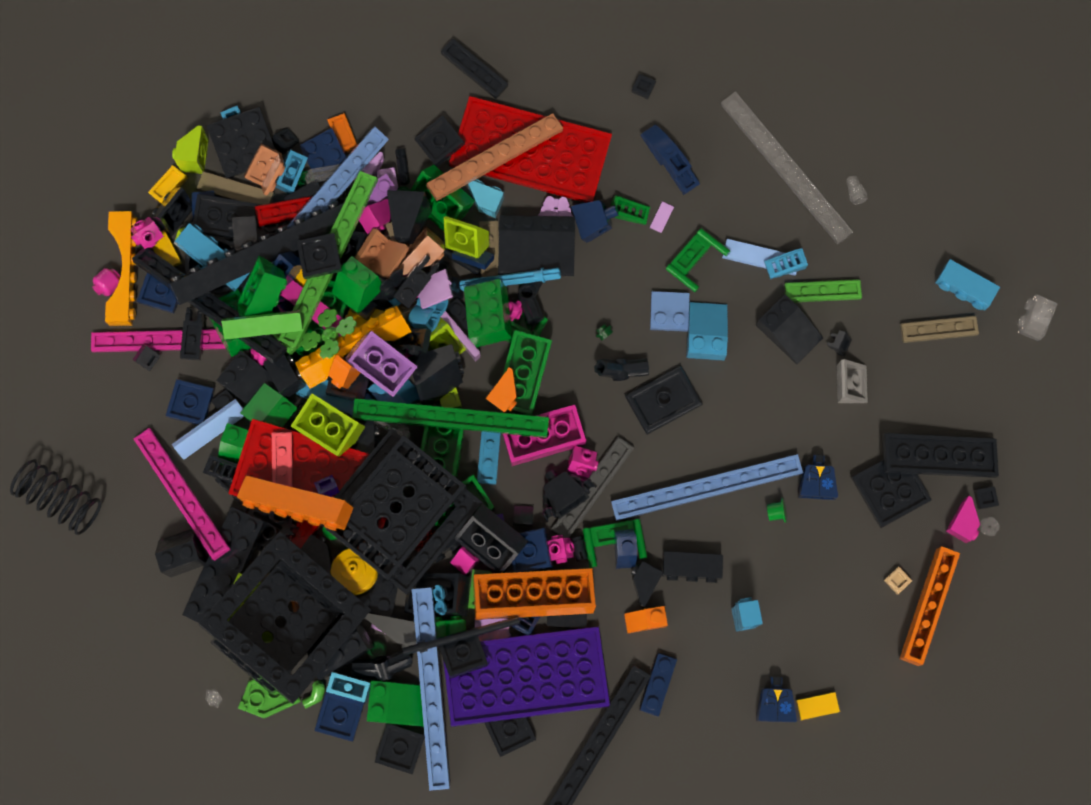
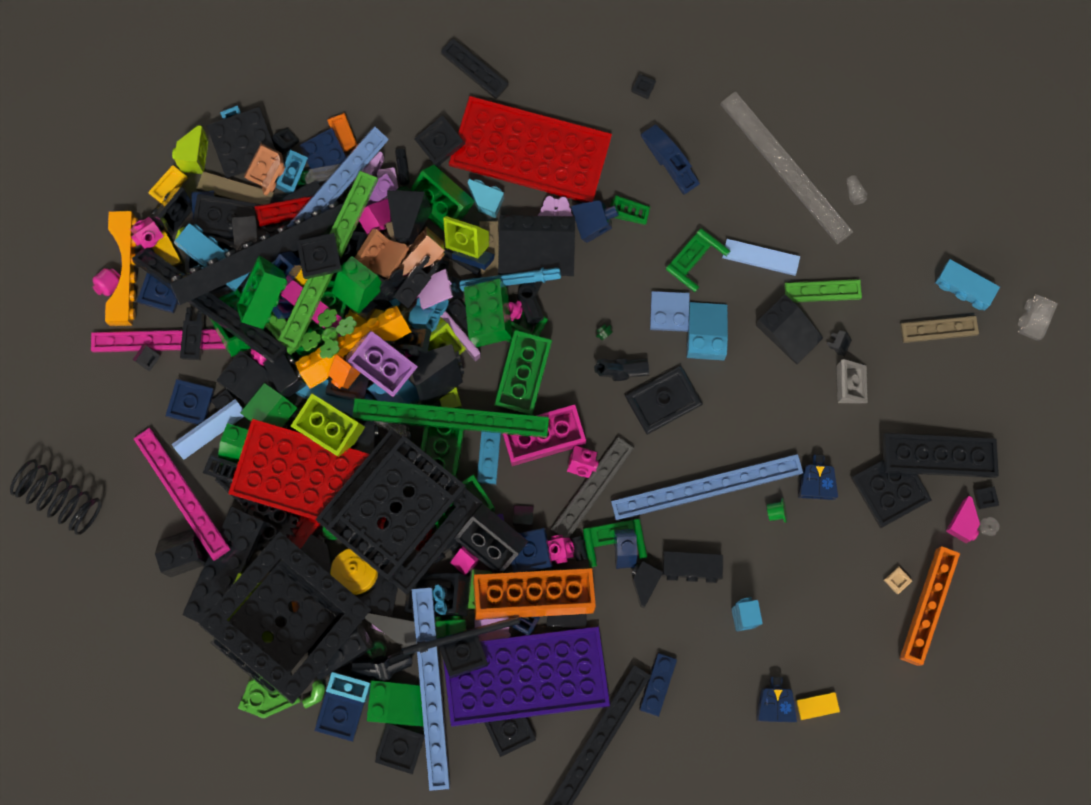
clear plate [205,688,223,708] -> none
bright green tile [221,310,303,340] -> none
orange brick [237,476,353,531] -> none
coral tile [272,432,293,487] -> none
dark purple plate [314,475,340,497] -> none
nougat plate [427,113,563,201] -> none
orange slope [486,367,517,413] -> none
black torso [542,469,597,522] -> none
orange slope [624,606,668,634] -> none
lavender window [650,202,674,233] -> none
dark azure slope [764,248,808,279] -> none

